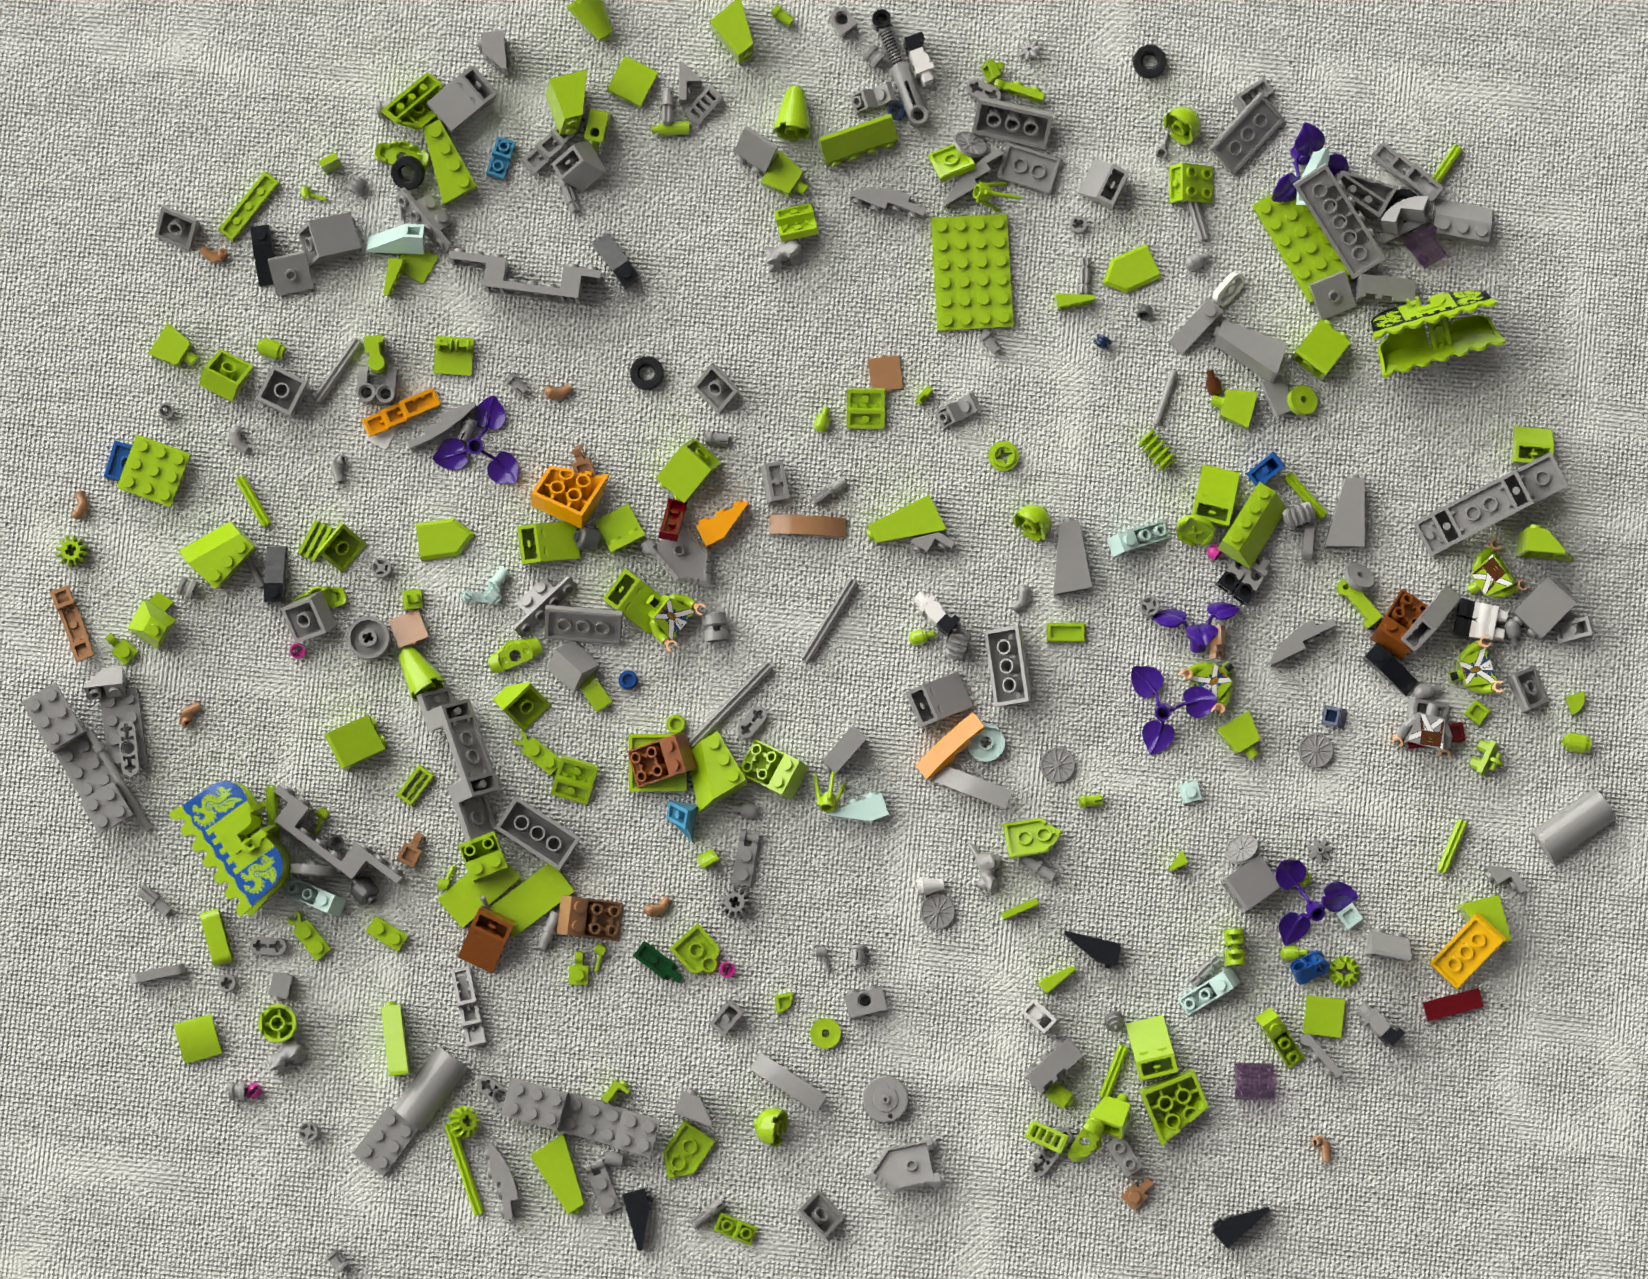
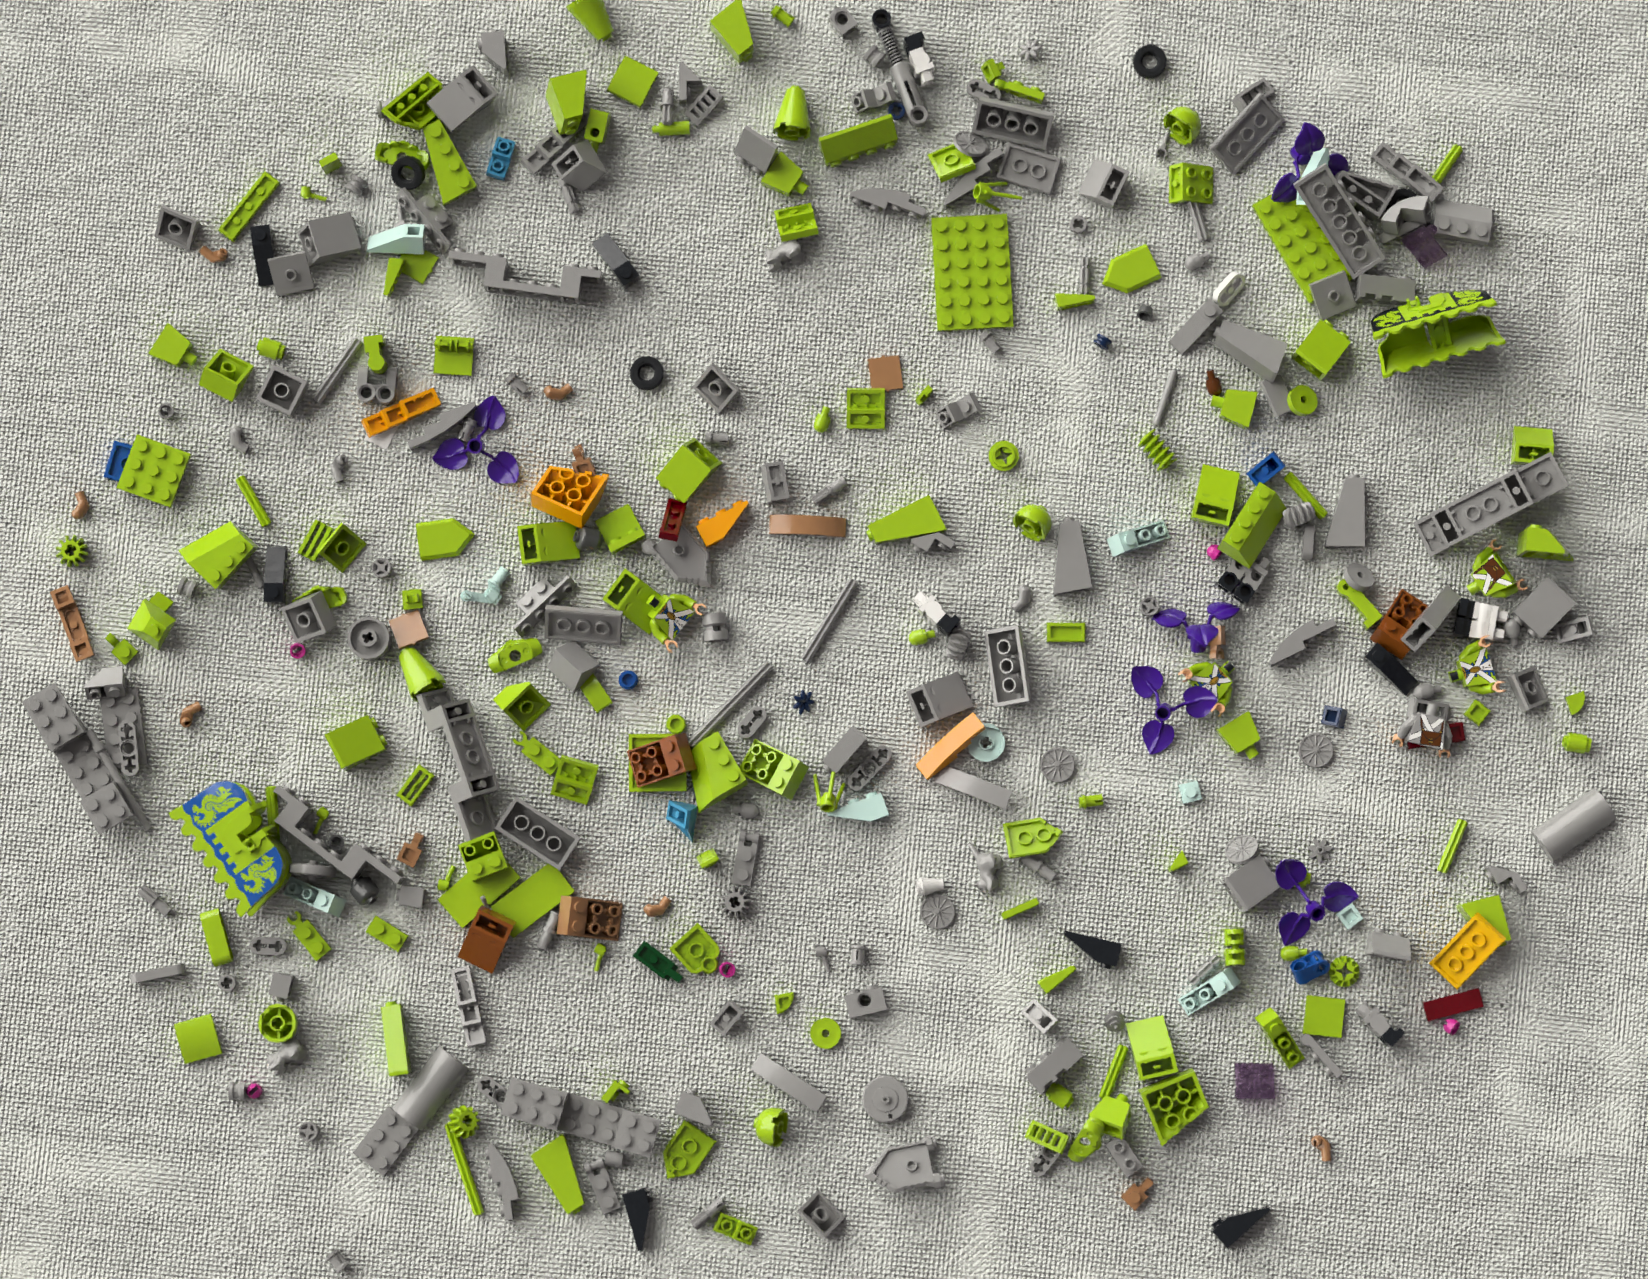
lime plate [569,951,589,985] -> none
lime tile [1176,515,1214,546] -> none
lime hips [1469,740,1504,777] -> none
none -> light grey brick [396,885,426,908]
none -> dark blue plant [793,690,815,715]
none -> light grey beam [848,745,891,791]
none -> dark pink hinge [1443,1018,1460,1036]

